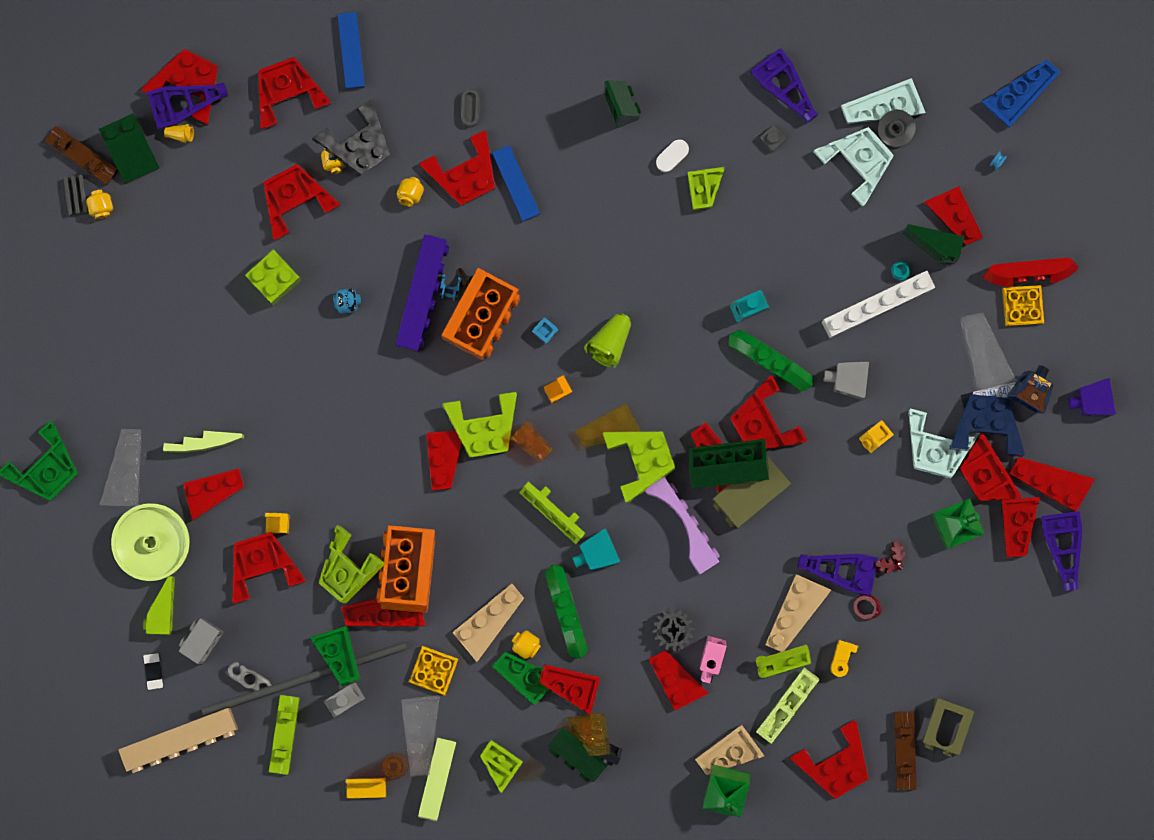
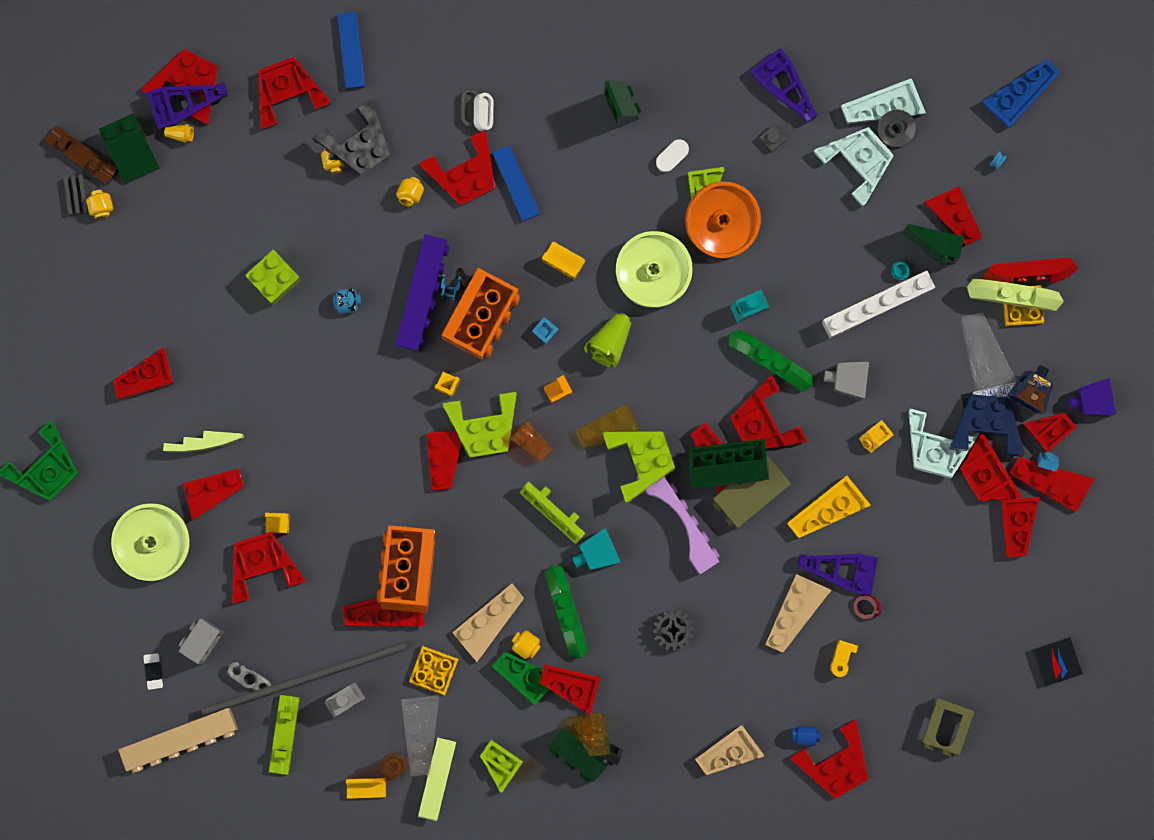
clear wing [99,429,142,507] -> none
lime slope [143,576,175,635] -> none
red wing [263,164,340,241] -> none
green wing [310,626,361,687] -> none
lime wing [319,525,385,604] -> none
red wing [648,650,709,711] -> none
bright pink torso [699,635,727,683] -> none
green piece [703,764,750,818] -> none
lime plate [756,644,811,678] -> none
yellowish green slope [756,668,819,744] -> none
dark red animal [874,541,906,574] -> none
reddish brown hinge [894,711,916,790] -> none
green piece [931,498,984,549] -> none
dark purple plate [1041,511,1083,591] -> none
none -> red wing [113,347,174,400]
none -> yellow panel [434,372,460,397]
none -> white tile [474,93,494,131]
none -> yellow panel [542,242,585,280]
none -> yellowish green dish [616,231,692,308]
none -> orange dish [685,181,761,258]
none -> yellow wing [787,476,871,538]
none -> blue brick [792,726,820,746]
none -> yellowish green brick [967,279,1064,311]
none -> red wing [1023,413,1077,452]
none -> black tile [1033,637,1083,686]
none -> dark azure plate [1038,452,1059,472]

